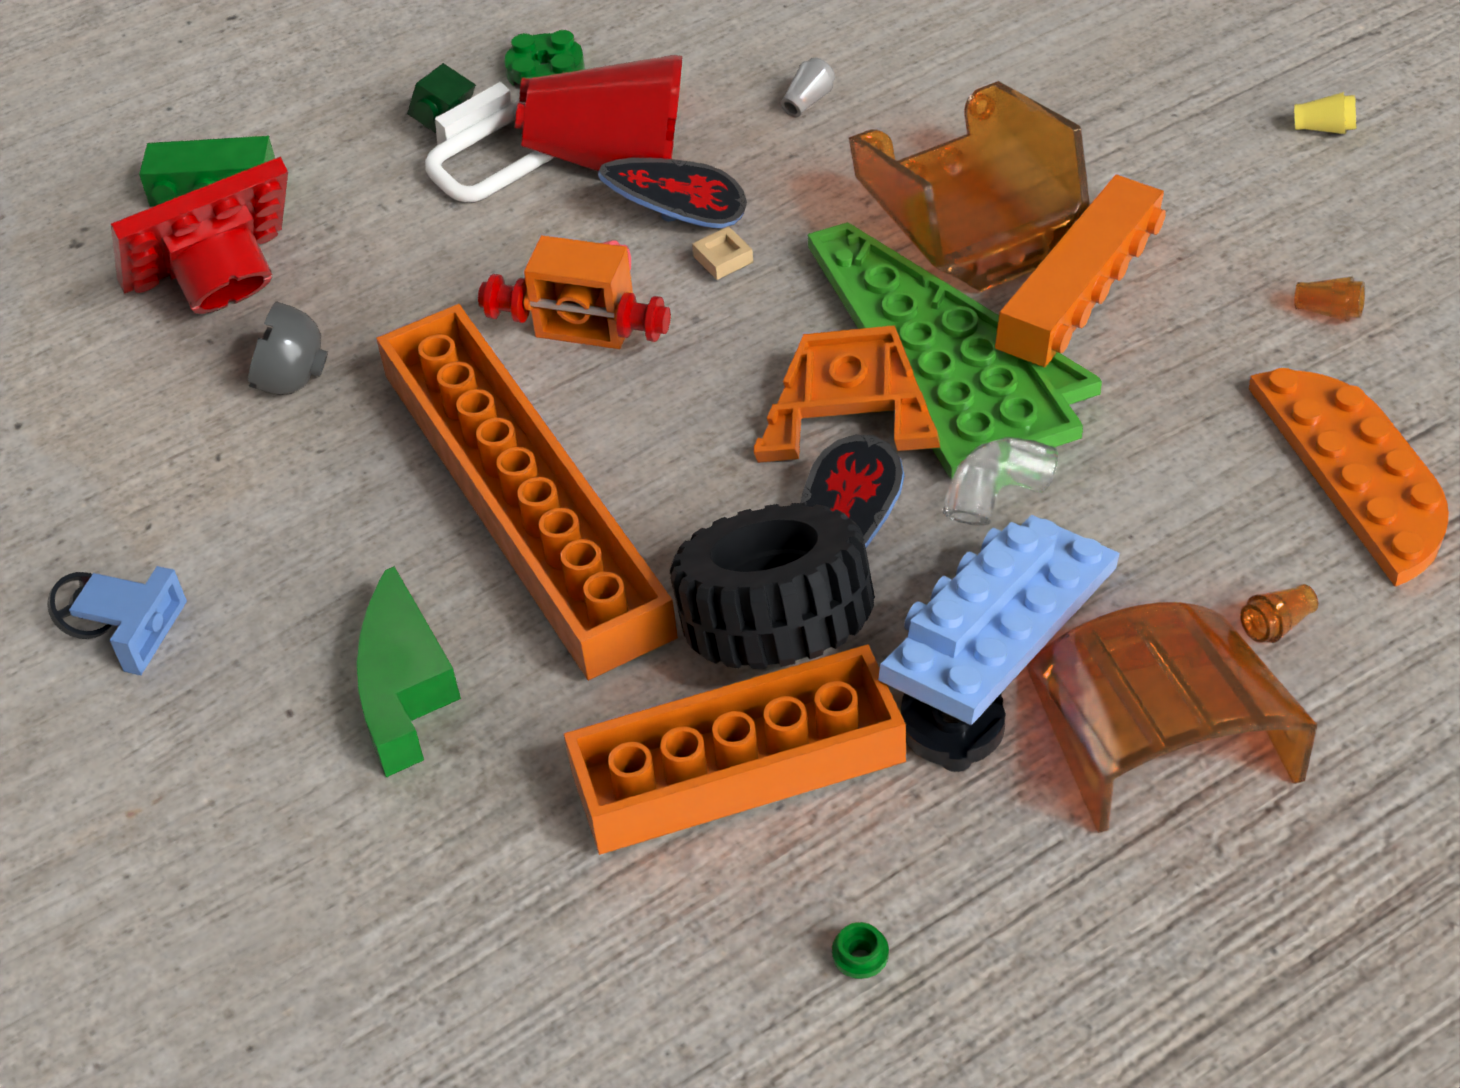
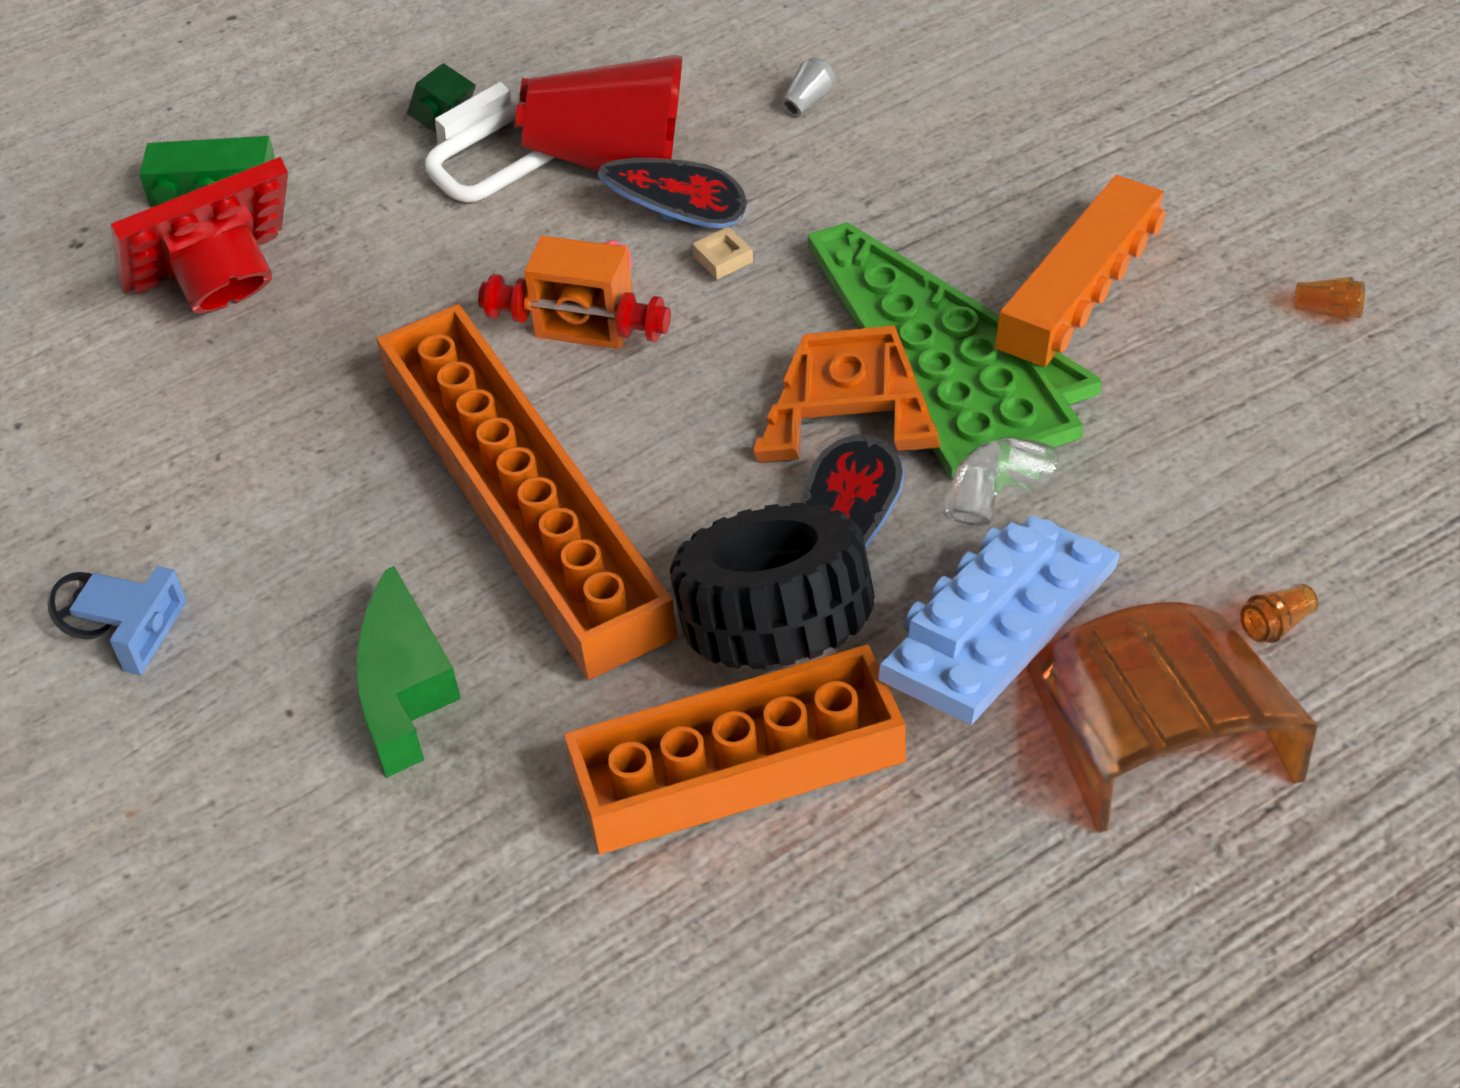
dark grey cylinder [248,301,328,395] -> none
green plate [504,30,585,86] -> none
green plate [832,922,889,979] -> none
clear orange windscreen [849,81,1090,292] -> none
black plate [901,693,1006,772] -> none
orange plate [1249,368,1449,587] -> none
light yellow cone [1294,92,1356,134] -> none

